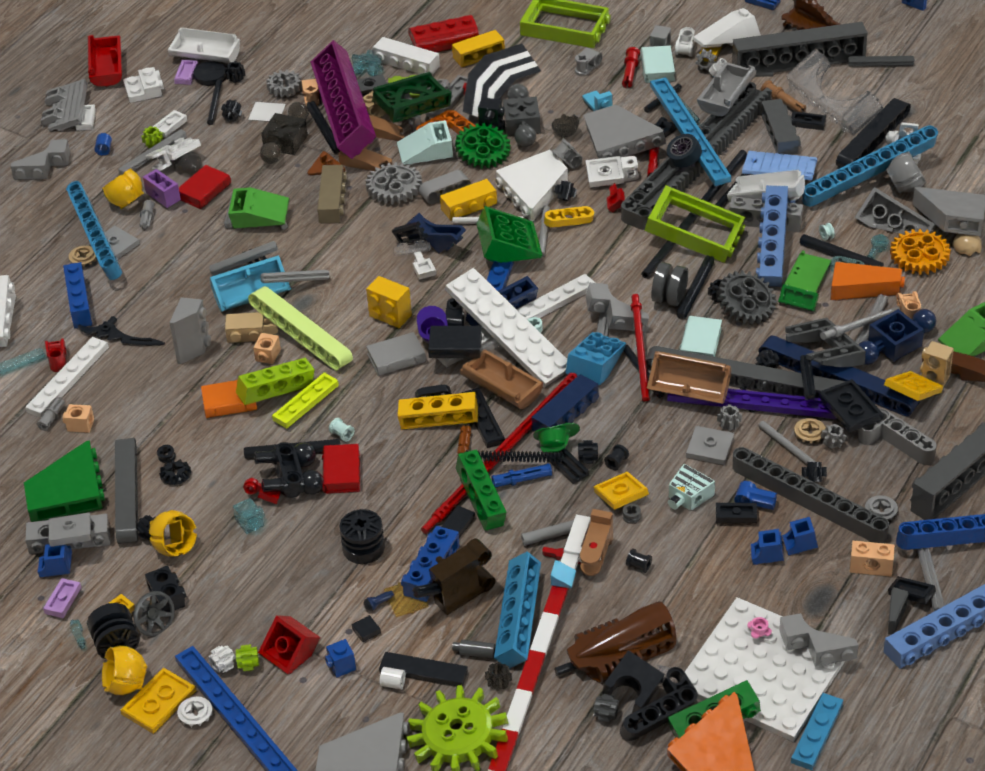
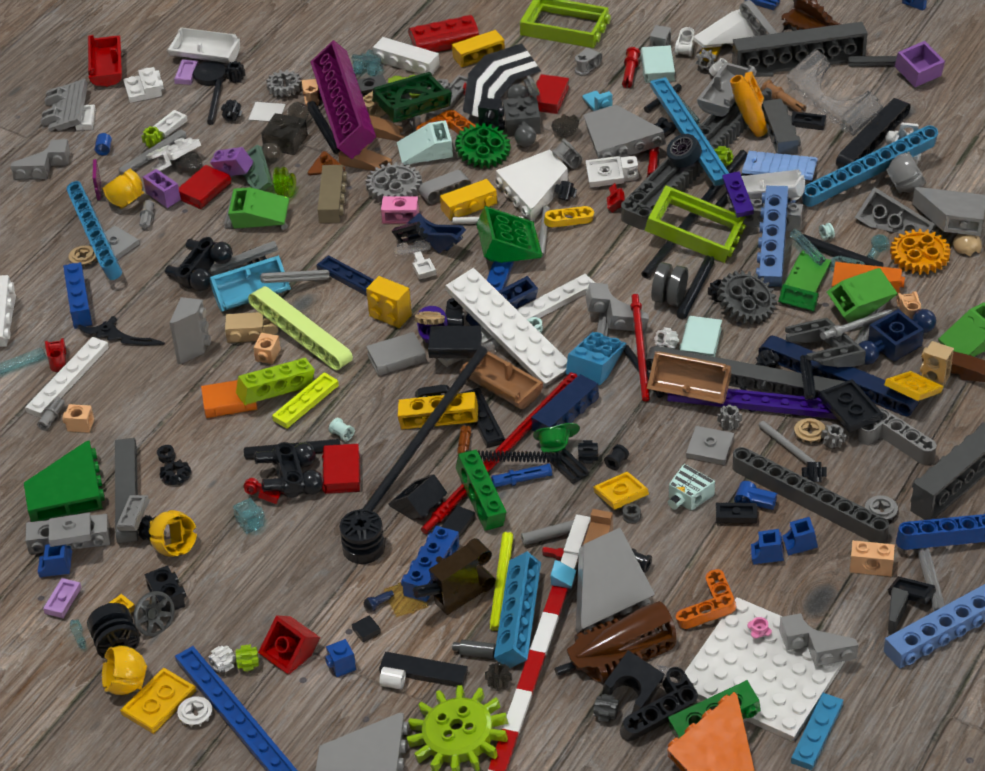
none -> magenta piece [92,159,101,201]
none -> light grey plate [116,495,150,531]
none -> black piece [165,237,233,291]
none -> medium lavender brick [210,147,253,176]
none -> sand green wing [242,144,273,191]
none -> clear neon green piece [273,167,296,198]
none -> dark blue tile [316,255,374,296]
none -> black piece [362,346,488,511]
none -> bright pink brick [381,196,419,224]
none -> black slope [388,474,448,520]
none -> tan gear [415,311,445,325]
none -> neon yellow axle [490,532,513,631]
none -> dark grey axle [524,75,540,99]
none -> red piece [530,74,569,114]
none -> light grey slope [576,528,655,634]
none -> white gear [654,327,679,349]
none -> orange beam [676,569,737,629]
none -> lime gear [714,146,734,168]
none -> dark purple plate [722,171,754,218]
none -> light orange plate [730,71,768,137]
none -> light grey beam [739,0,777,36]
none -> clear light blue axle [790,229,826,265]
none -> bright green slope [827,268,898,323]
none -> medium lavender piece [895,41,945,87]

